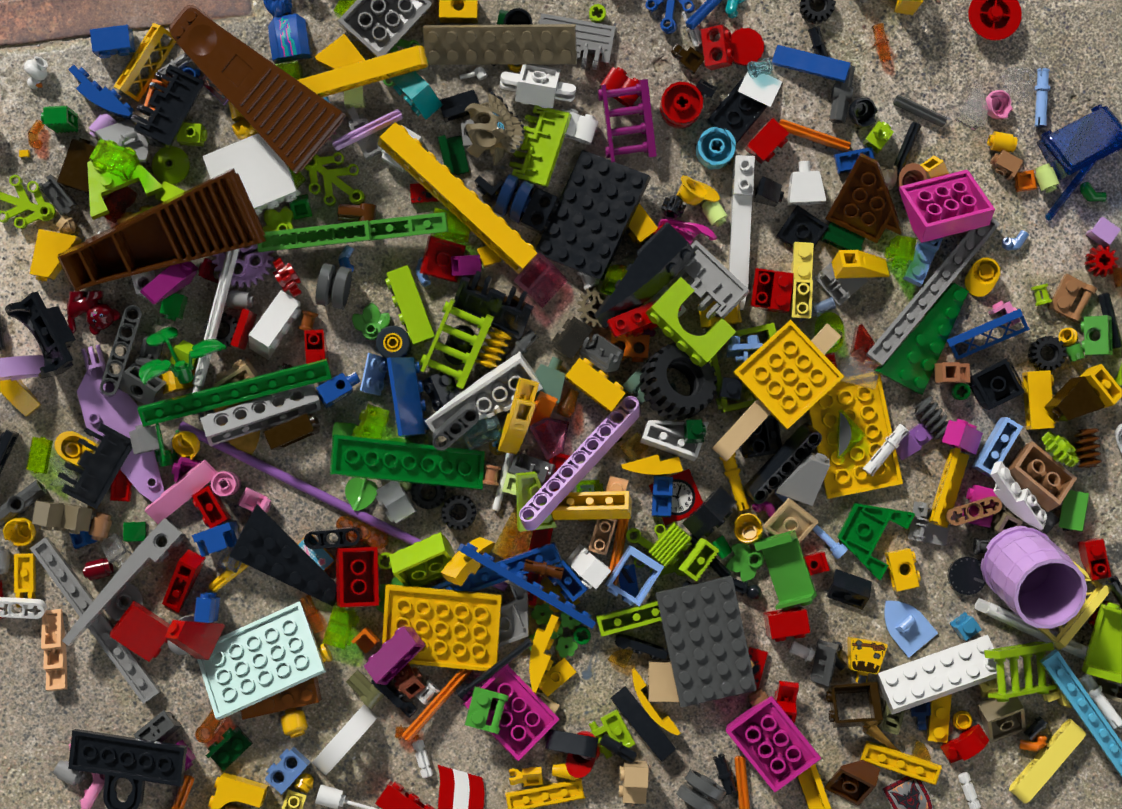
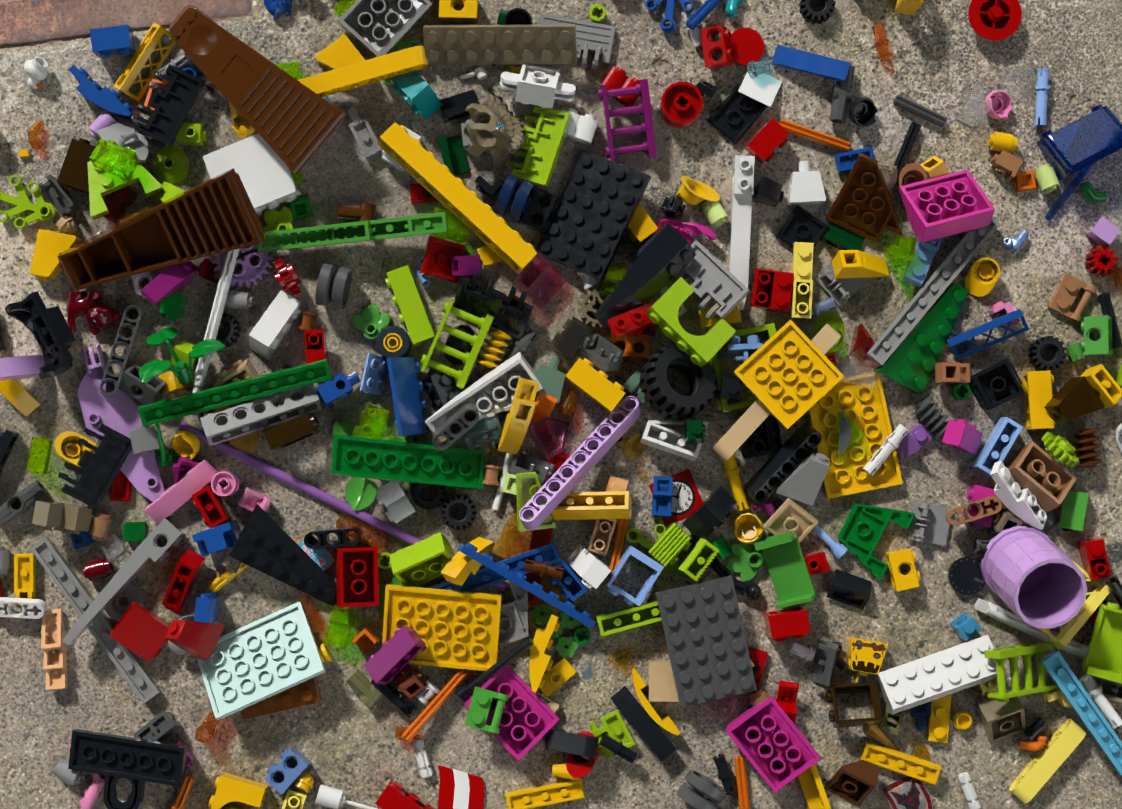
yellow hair [3,517,36,546] -> none
green brick [41,106,79,134] -> none
dark grey bracket [135,336,164,367] -> none
dark green bracket [206,726,253,771] -> none
red tile [231,308,257,350] -> none
blue slope [268,14,312,65] -> none
yellow head [280,708,308,738] -> none
lime plant [305,152,365,206] -> none
white window [311,705,378,776] -> none
lavender axle [332,109,403,151] -> none
arm [338,245,354,272] -> none
yellowish green panel [344,86,365,109] -> none
yellow plate [509,767,543,786] -> none
clear neon green brick [576,480,604,492] -> none
black hinge [615,633,668,661] -> none
blue sticker [619,564,639,600] -> none
tan brick [619,760,649,804] -> none
yellow slope [620,454,683,475] -> none
dark brown plate [671,43,704,74] -> none
medium azure brick [696,127,736,170] -> none
black axle [808,26,829,57] -> none
lime brick [862,121,894,154] -> none
light blue shield [884,600,938,658] -> none
yellow fence [928,447,970,528] -> none
red brick [940,724,990,763] -> none
lime bush [1031,283,1053,306] -> none
yellow plate [1058,328,1078,347] -> none

